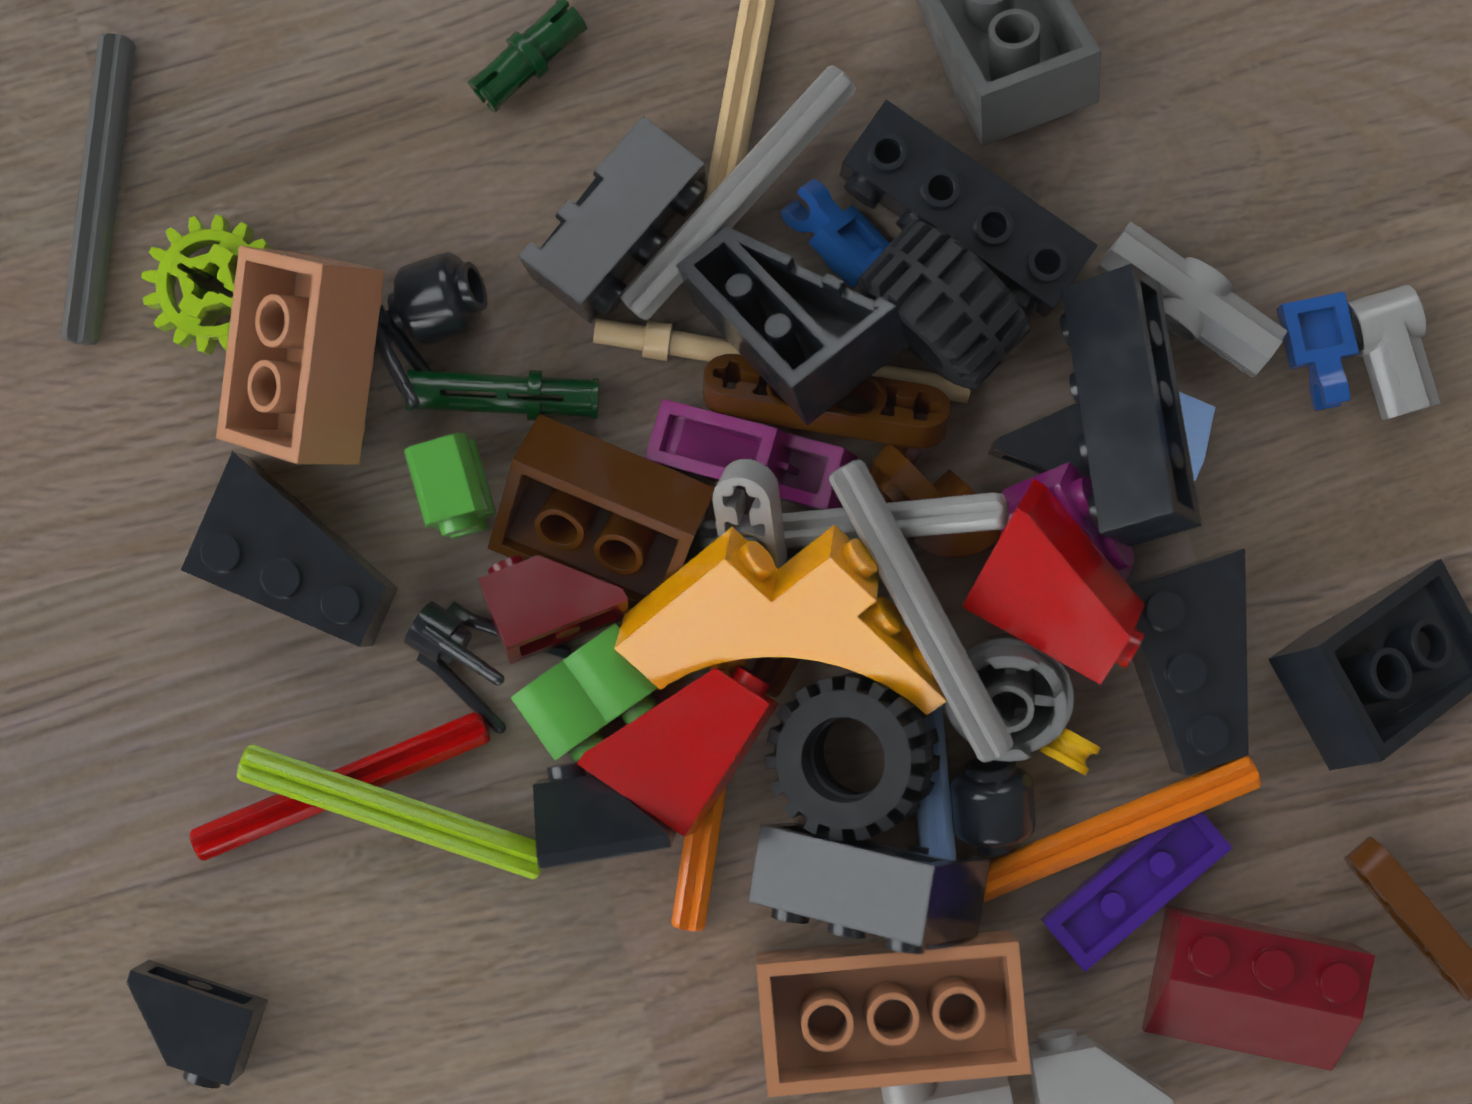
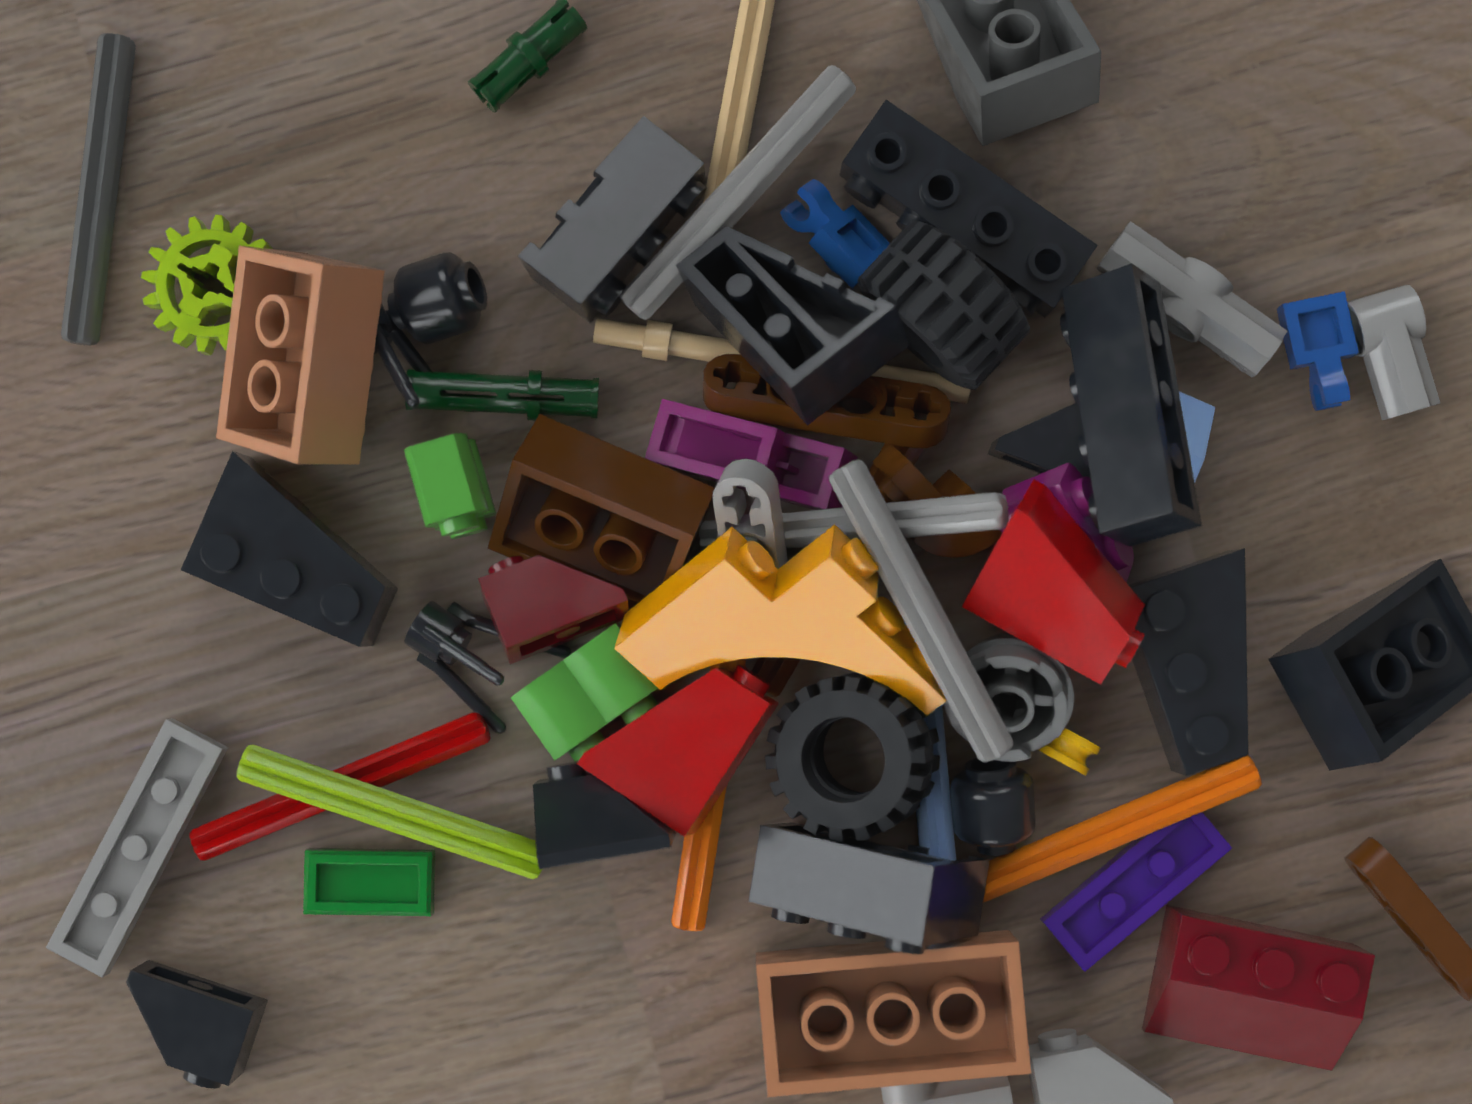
none -> light grey plate [46,718,229,978]
none -> green tile [303,848,435,916]

